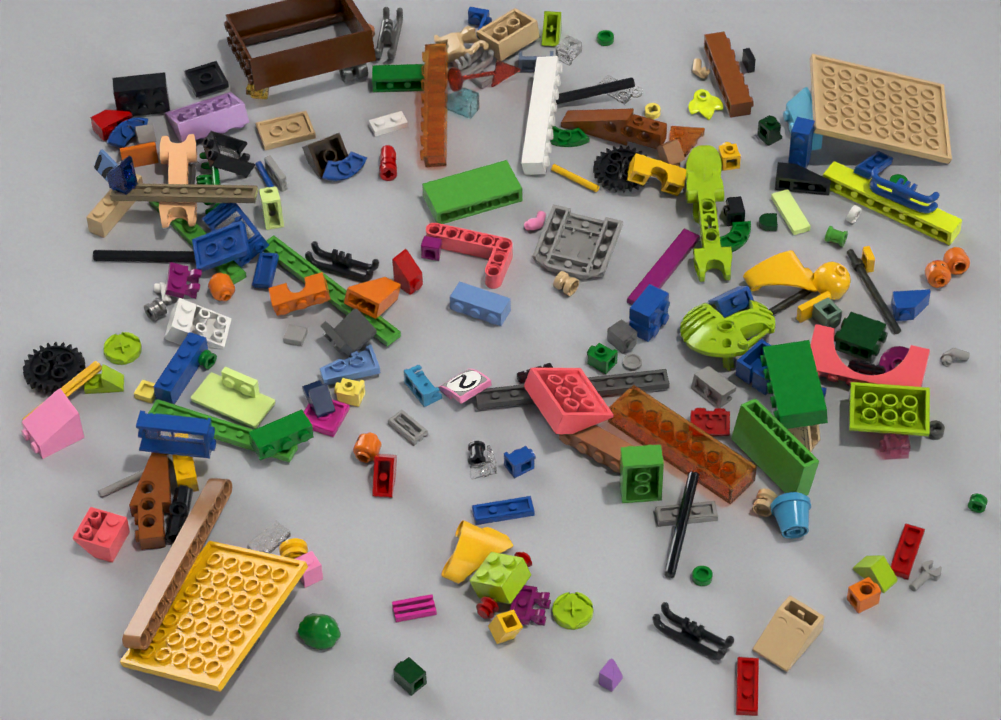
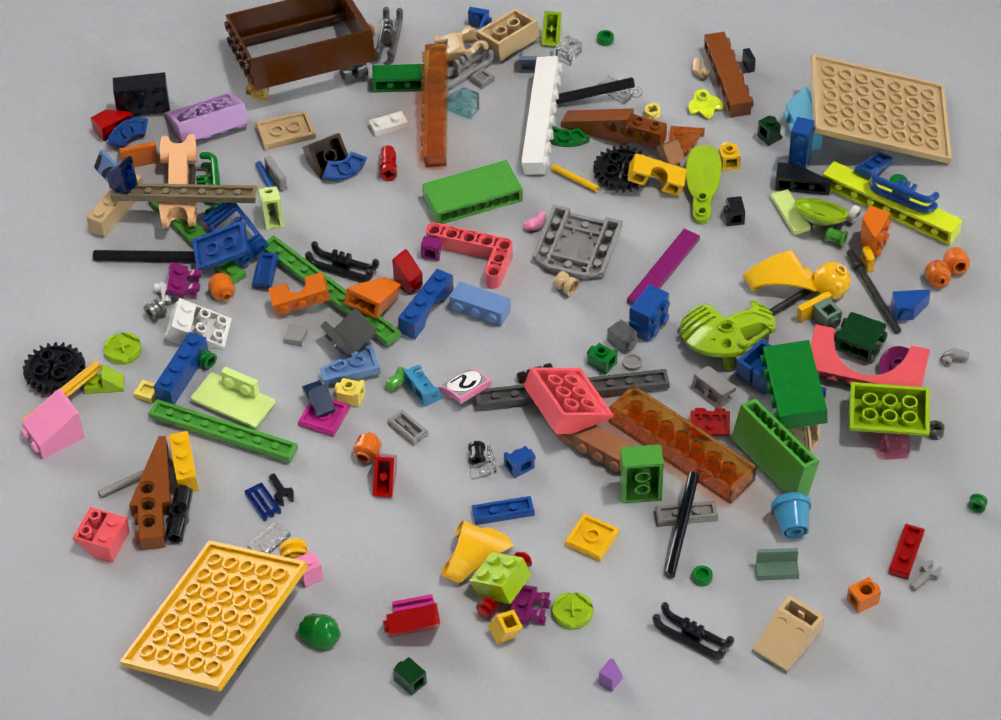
medium nougat beam [122,478,233,650] -> none
light grey tile [134,124,156,145] -> none
blue door [136,410,216,459] -> none
black plate [184,61,229,98] -> none
black window [202,131,255,178] -> none
green brick [248,409,314,461] -> none
clear red piece [448,60,521,92] -> none
lime piece [686,169,732,282] -> none
blue panel [708,286,754,318] -> none
green tile [720,221,751,252] -> none
red tile [736,657,759,716] -> none
tan wheel [752,488,777,517] -> none
dark green tile [759,213,778,231] -> none
black axle [848,360,886,375] -> none
lime slope [853,555,898,593] -> none
none -> clear blue tile [244,482,281,522]
none -> black bar [269,473,294,506]
none -> red slope [382,603,441,637]
none -> bright green arm [386,367,405,392]
none -> blue arch [398,269,454,339]
none -> yellow tile [565,513,620,562]
none -> sand green panel [756,548,799,581]
none -> lime dish [794,198,848,227]
none -> orange slope [859,206,892,258]

